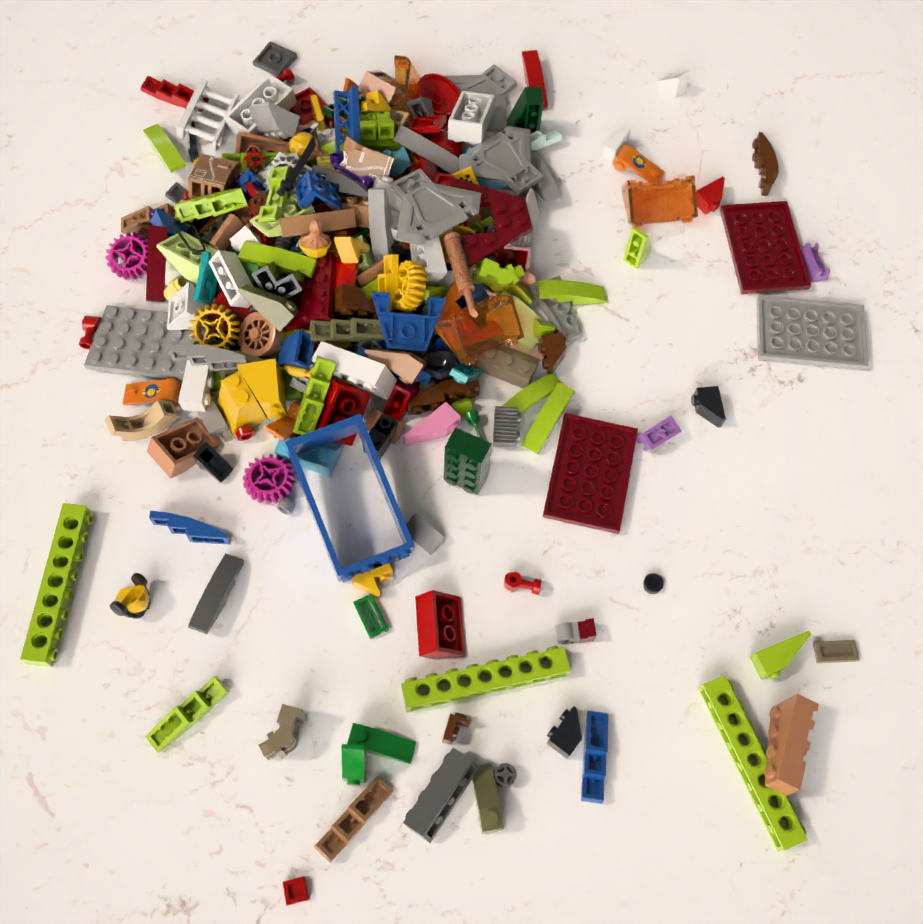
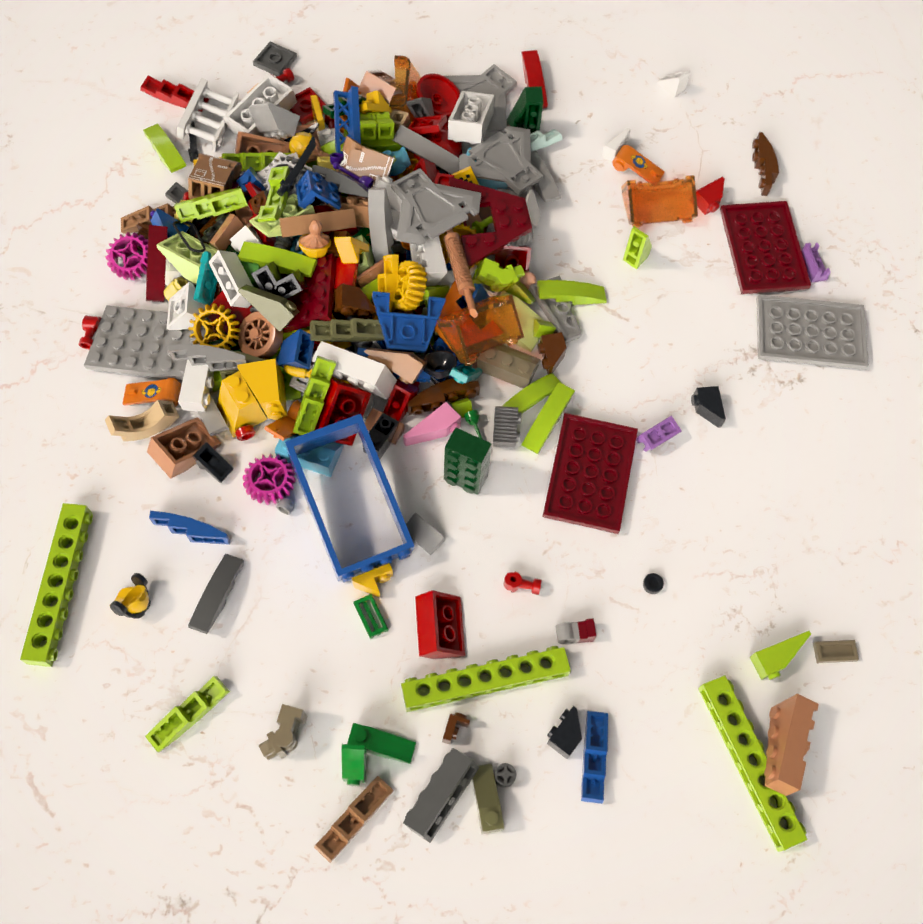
red gear [243,148,266,170] -> none
red tile [282,876,310,906] -> none

